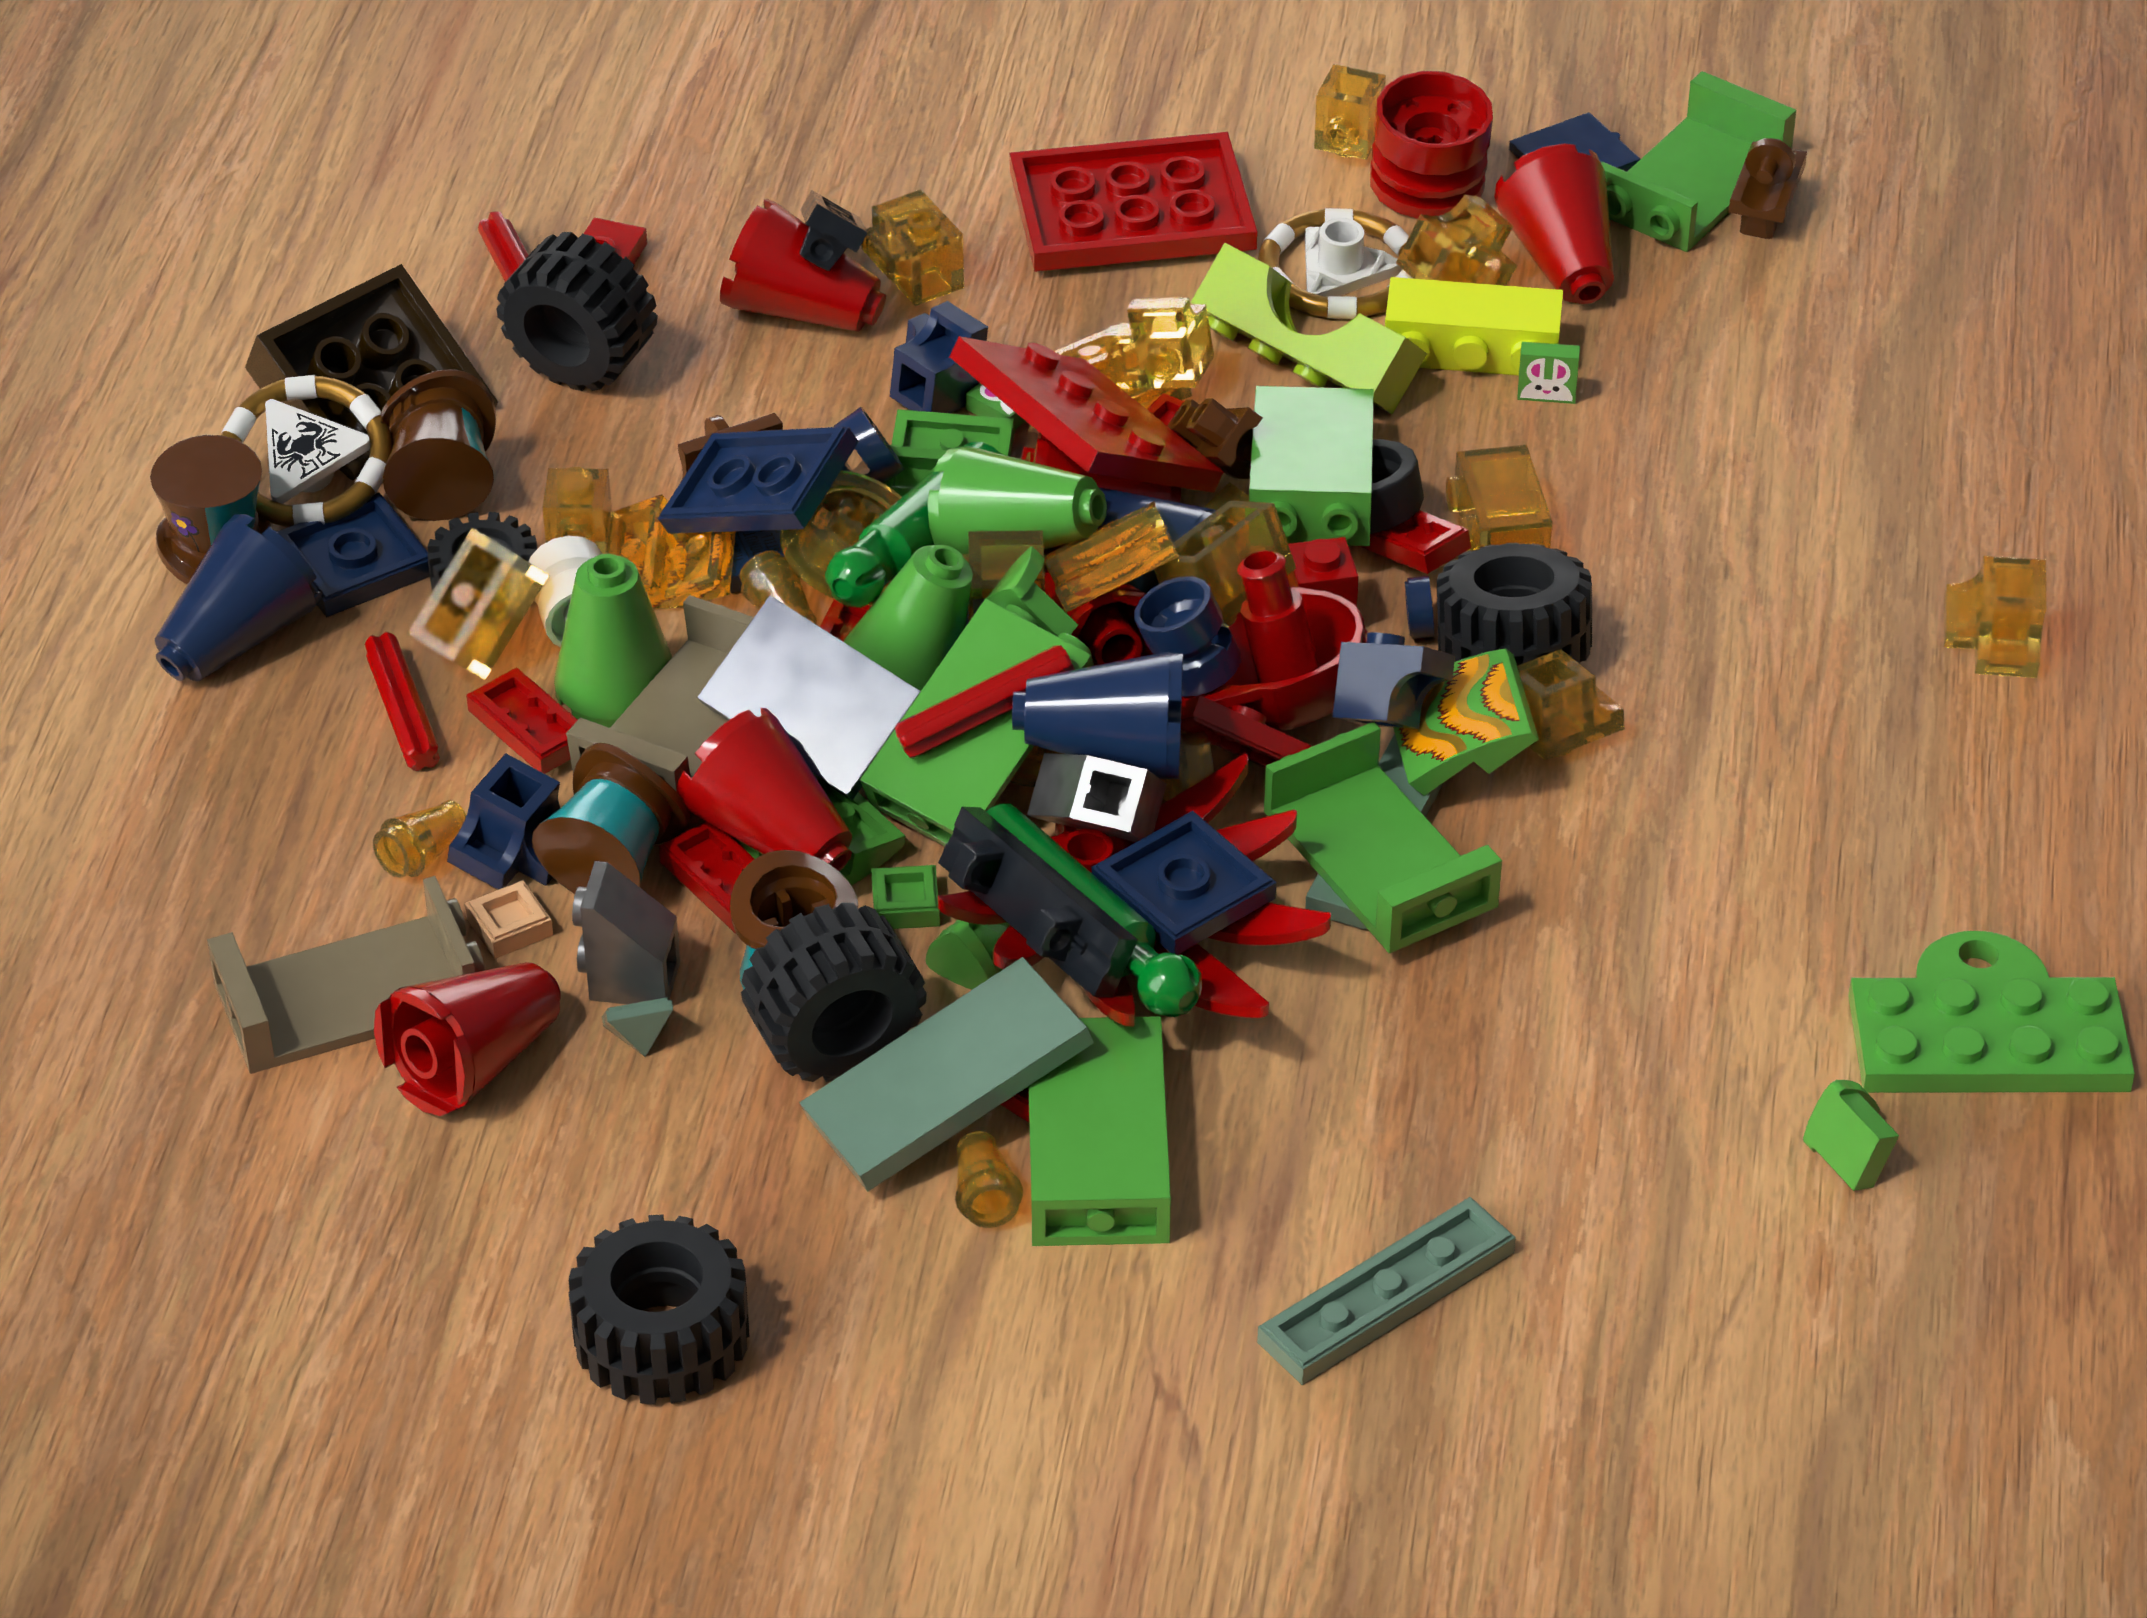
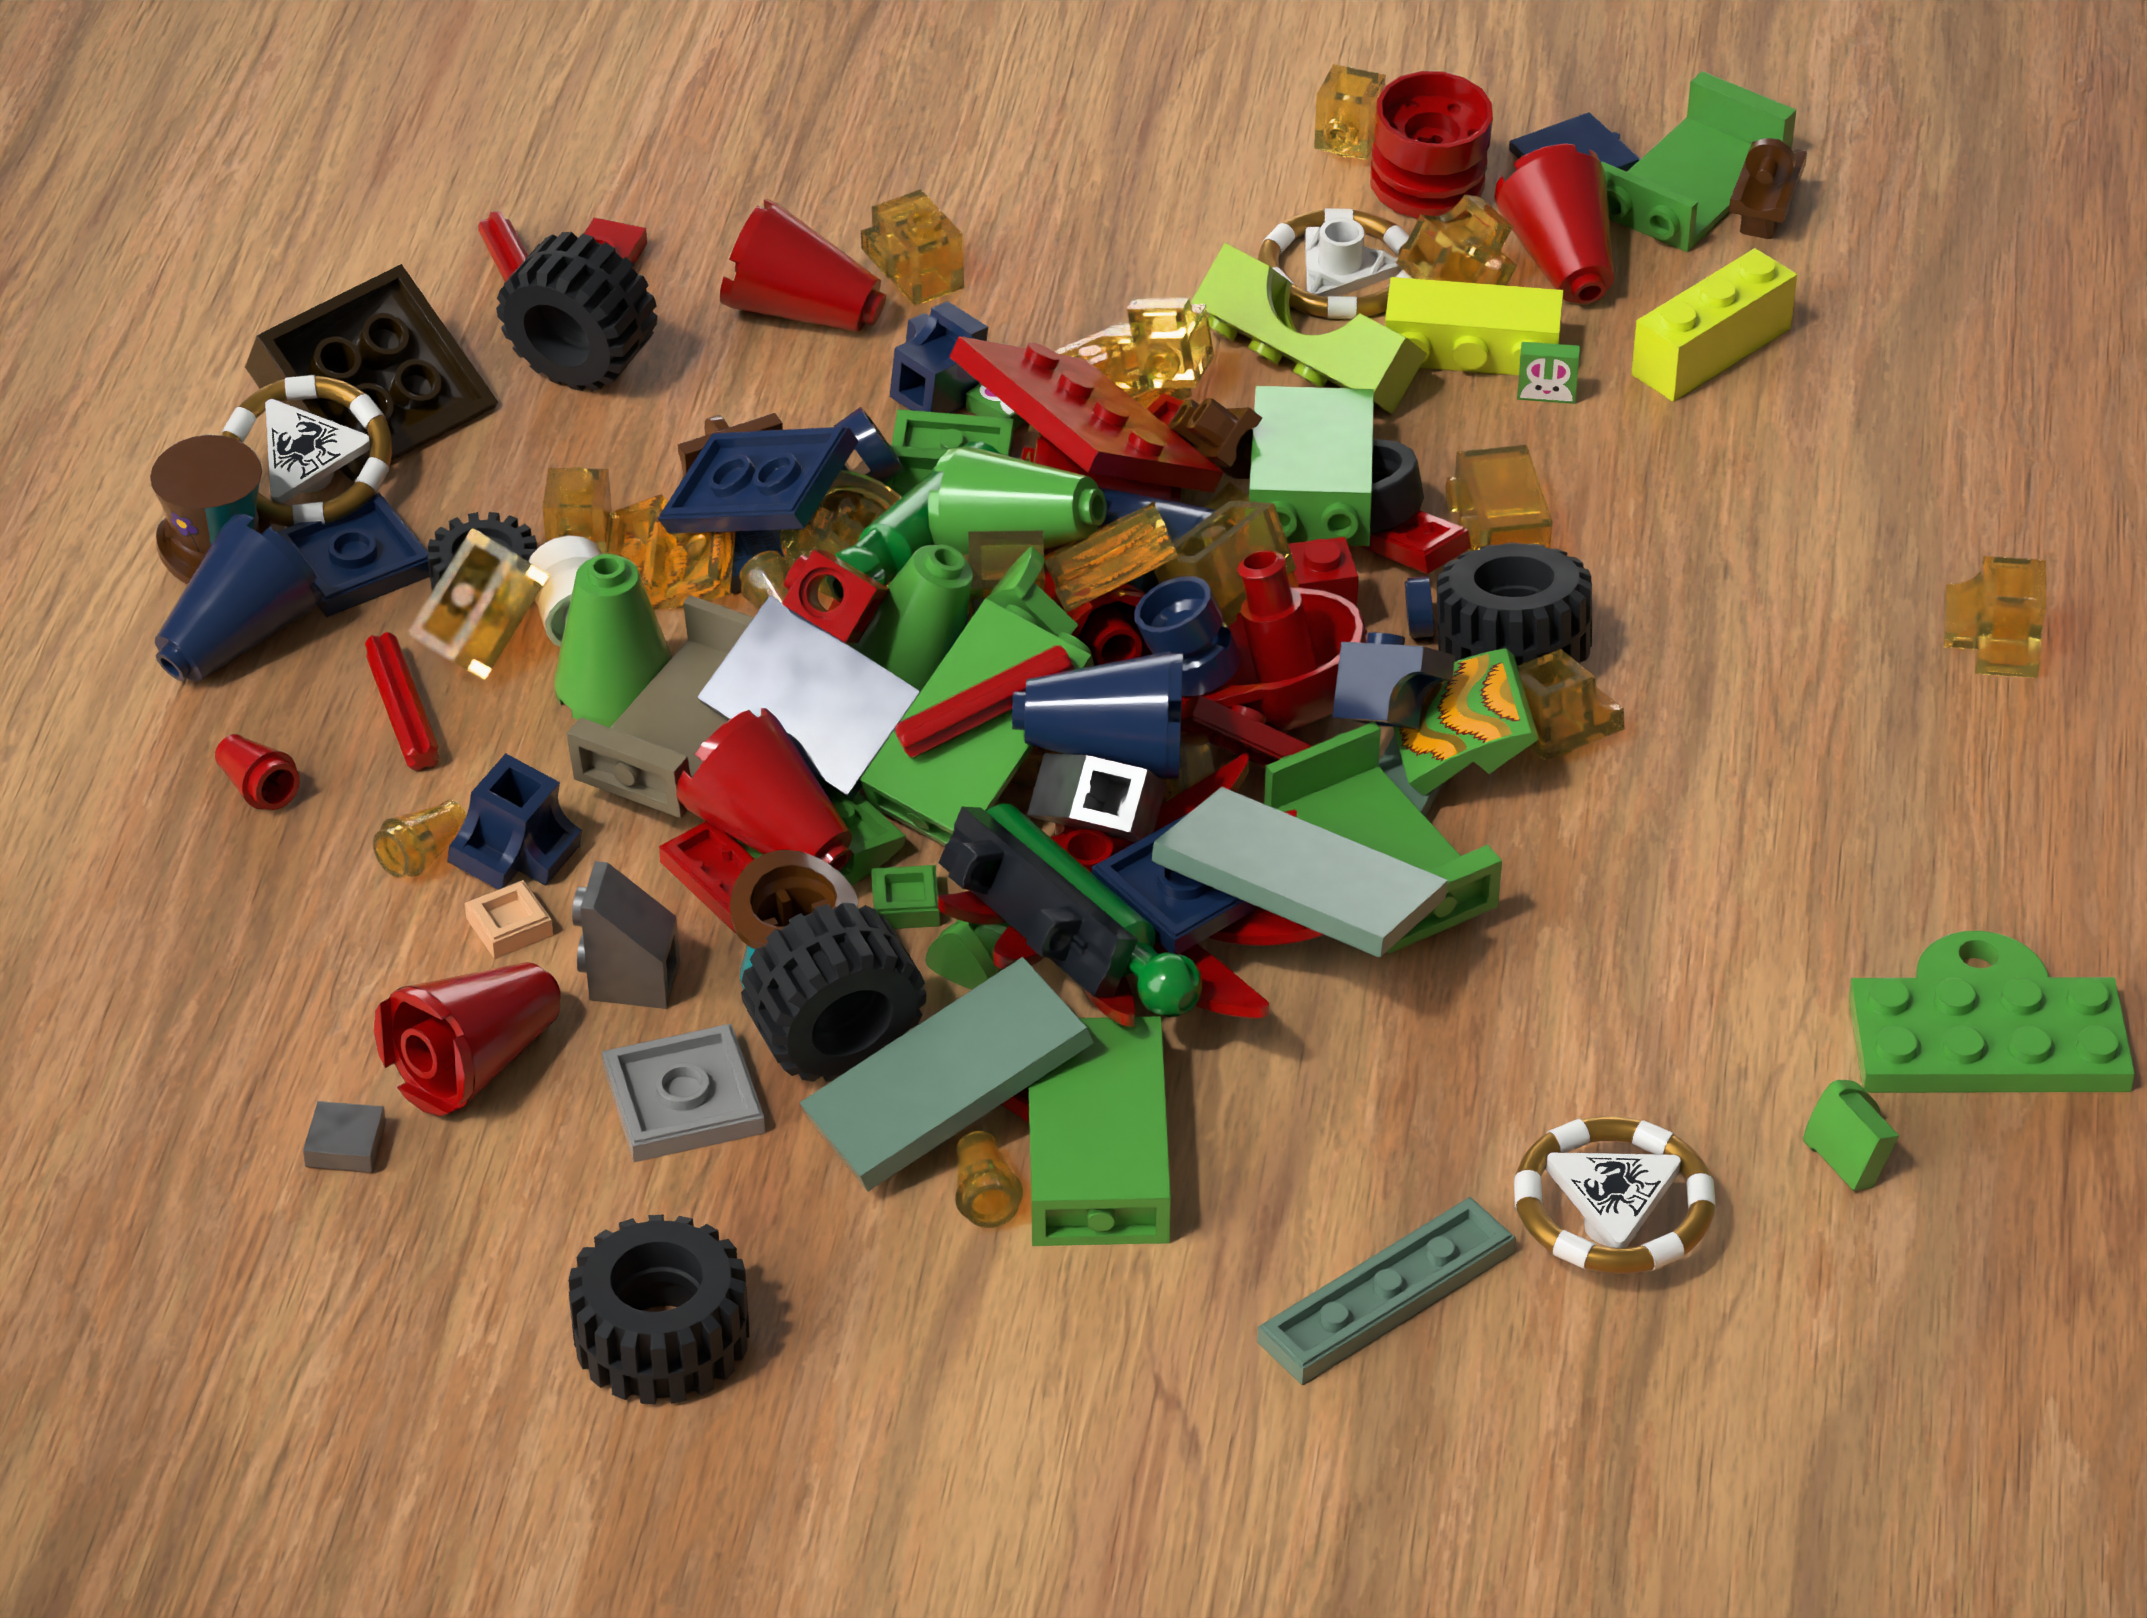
dark tan panel [207,876,485,1074] -> none
reddish brown hat [381,369,496,521] -> none
red plate [466,667,578,774] -> none
reddish brown hat [532,743,691,894] -> none
sand green slope [602,997,673,1057] -> none
black hinge [799,190,868,271] -> none
red plate [1009,132,1258,272] -> none
none -> red cone [215,734,300,810]
none -> flat silver tile [303,1101,386,1172]
none -> light grey tile [602,1024,765,1162]
none -> red brick [782,549,890,643]
none -> tile [1152,787,1448,958]
none -> piece [1514,1116,1716,1274]
none -> neon yellow brick [1631,248,1798,402]

